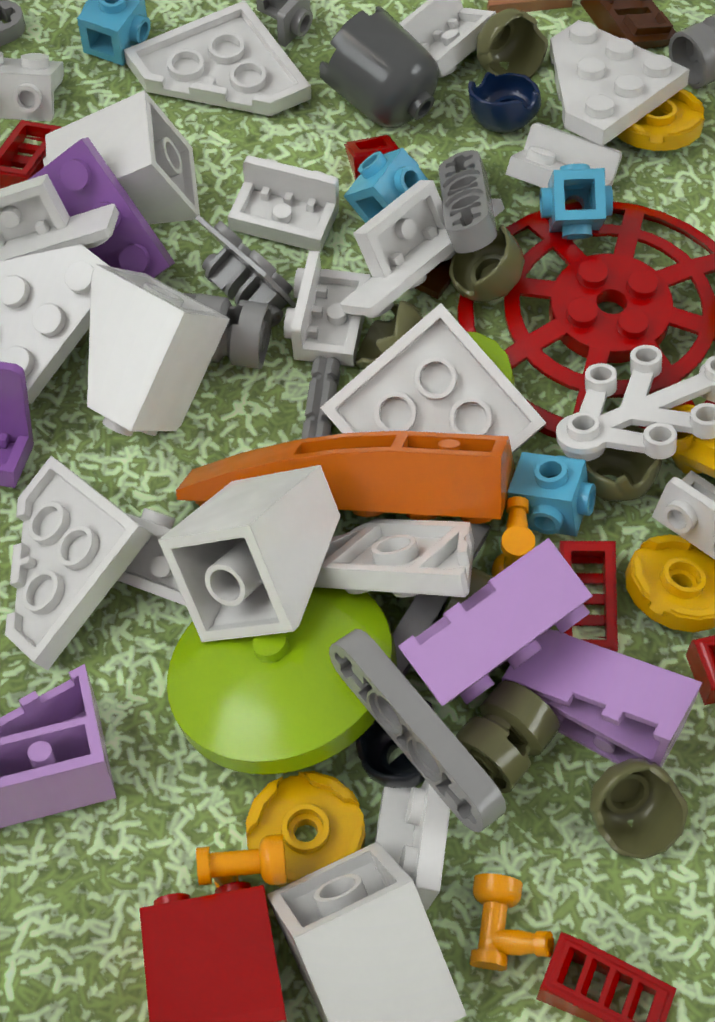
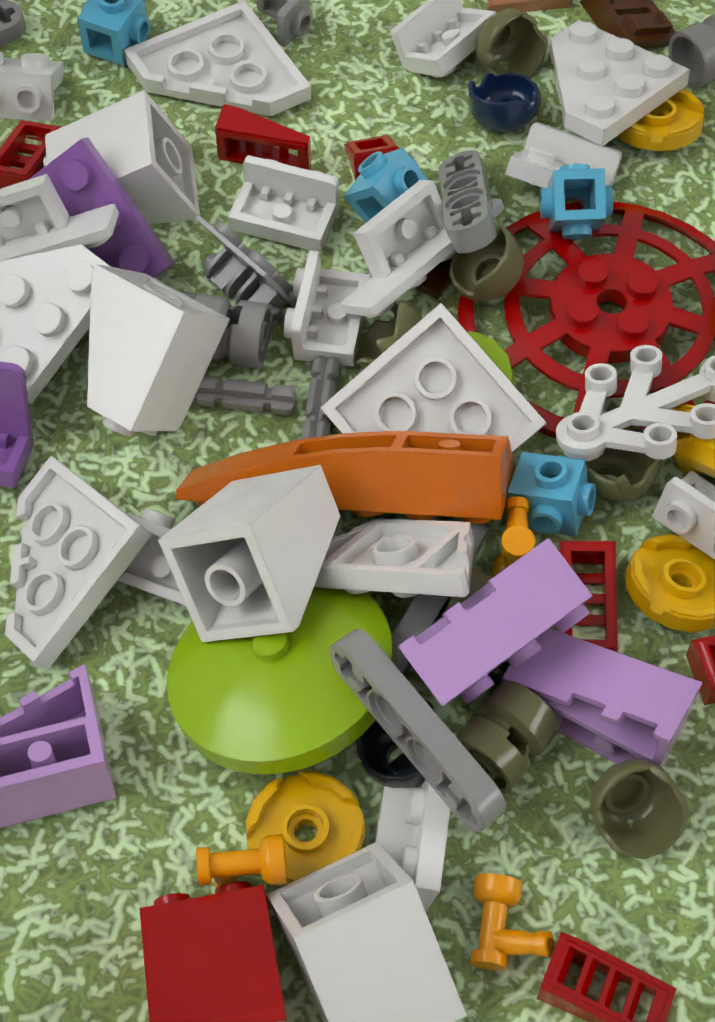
dark grey cylinder [319,6,439,128] -> none
none -> light grey axle [194,376,296,416]
none -> red slope [215,104,311,170]

